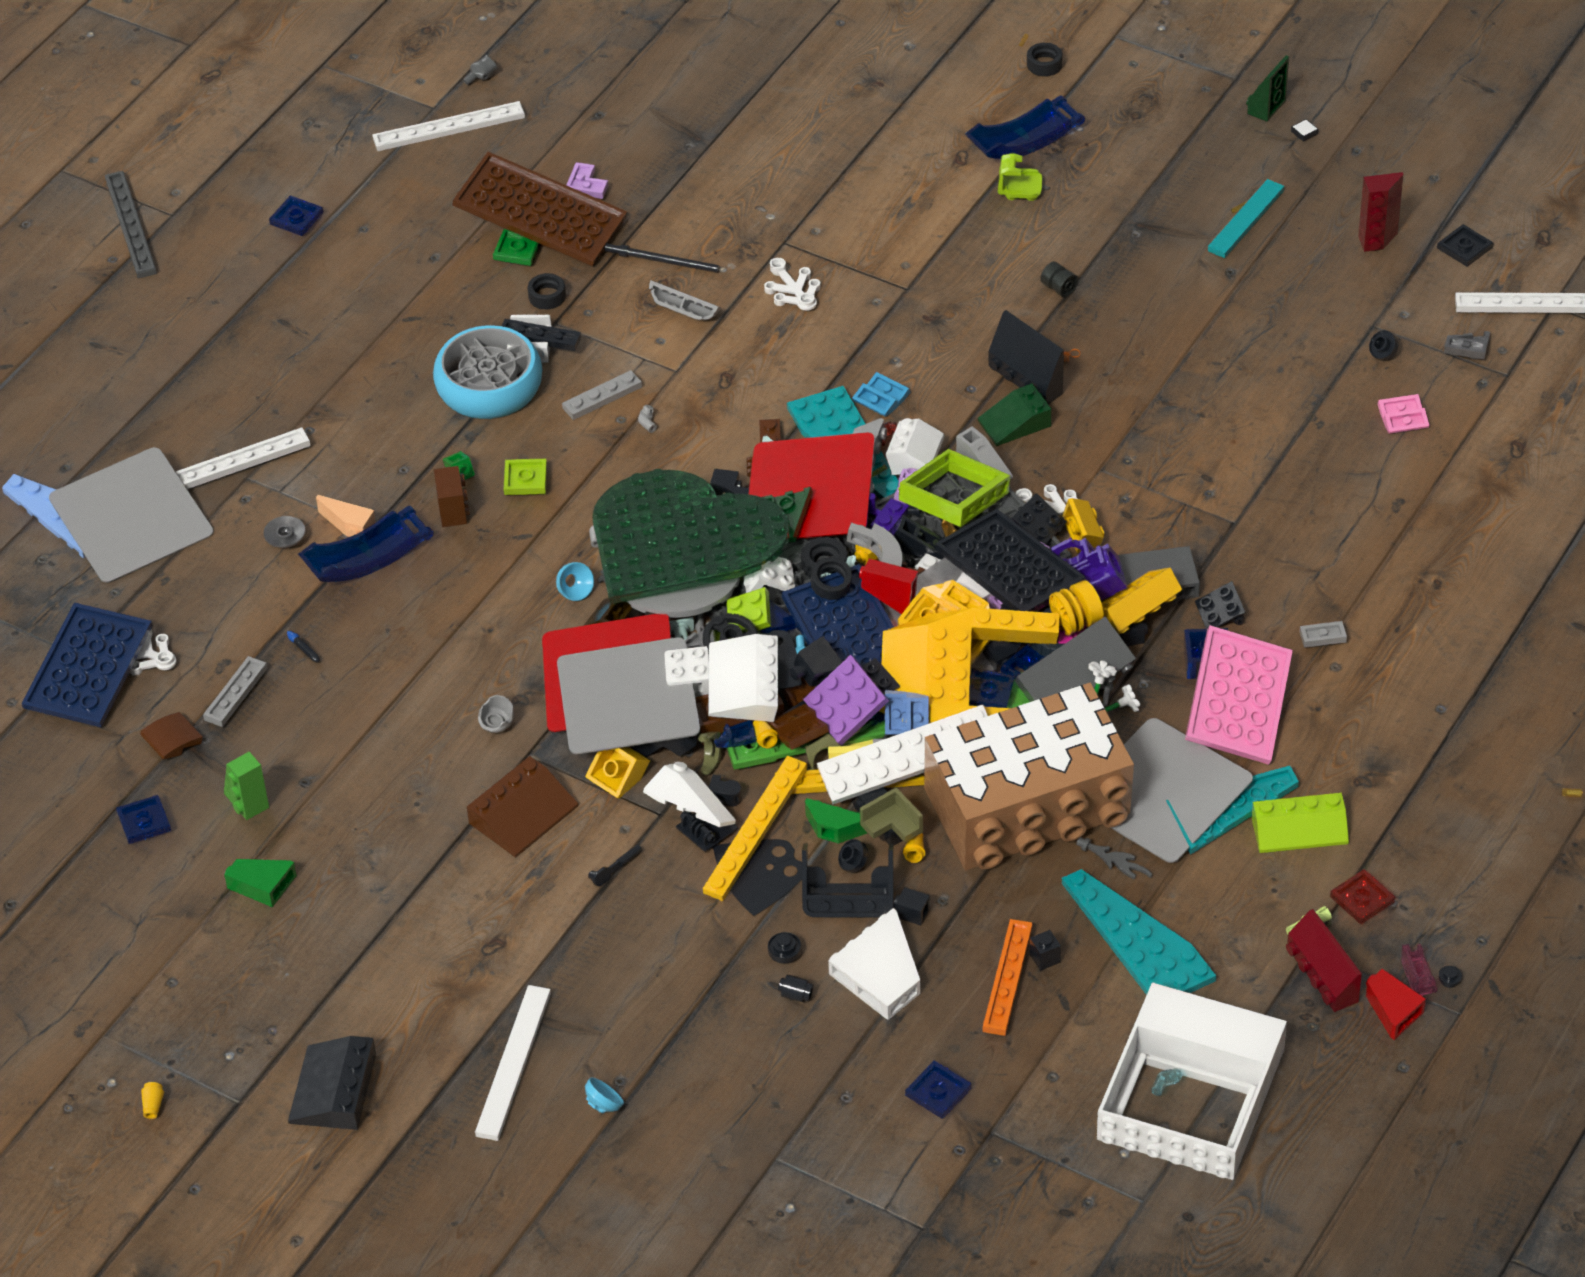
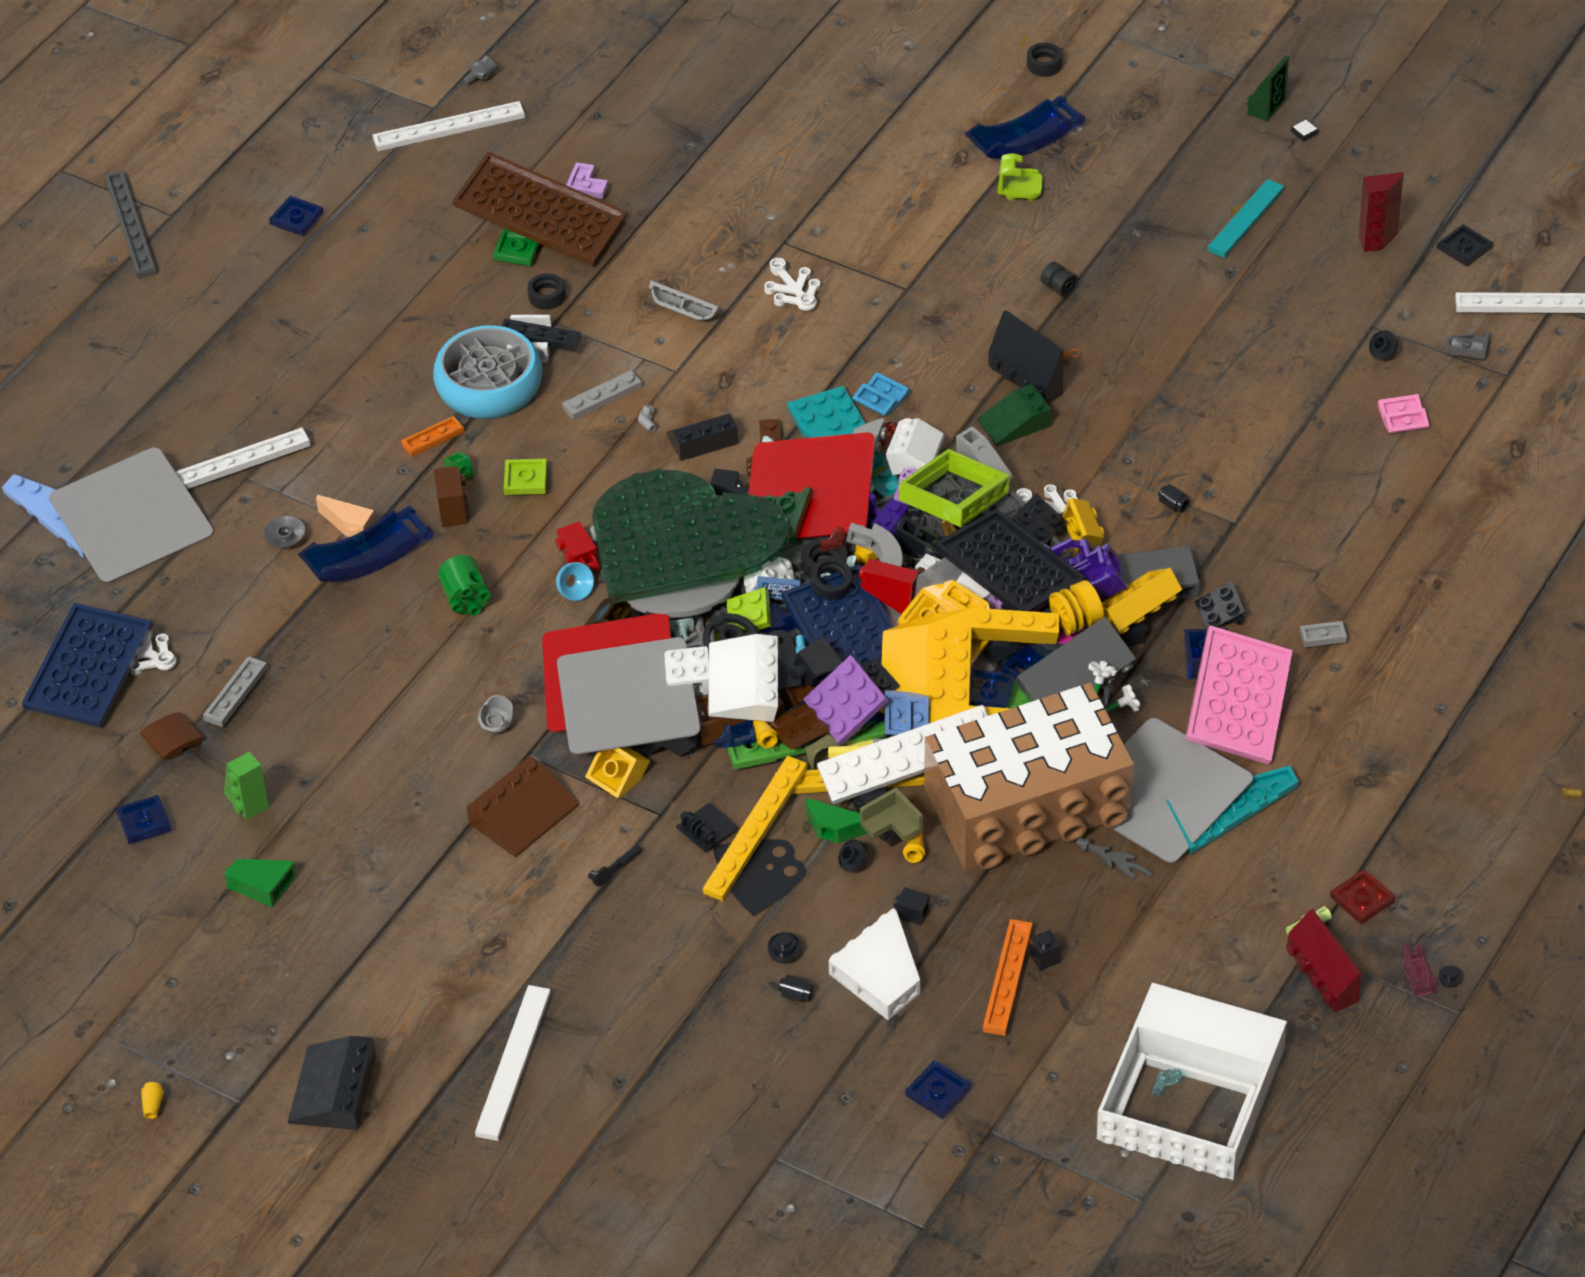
black piece [287,630,320,663] -> none
medium azure piece [585,1077,624,1113] -> none
black bar [605,243,719,273] -> none
white wedge [643,762,736,827] -> none
olive helmet [698,732,722,775] -> none
black leg [709,774,742,806] -> none
black windscreen [802,843,894,917] -> none
teal wing [1062,869,1216,995] -> none
lime slope [1252,793,1349,853] -> none
red slope [1366,969,1426,1040] -> none
none -> orange tile [401,416,465,457]
none -> green cylinder [438,555,491,616]
none -> red brick [555,521,600,571]
none -> black slope [666,413,738,461]
none -> tile [754,576,800,600]
none -> clear red arm [819,527,846,551]
none -> black brick [1158,484,1190,513]

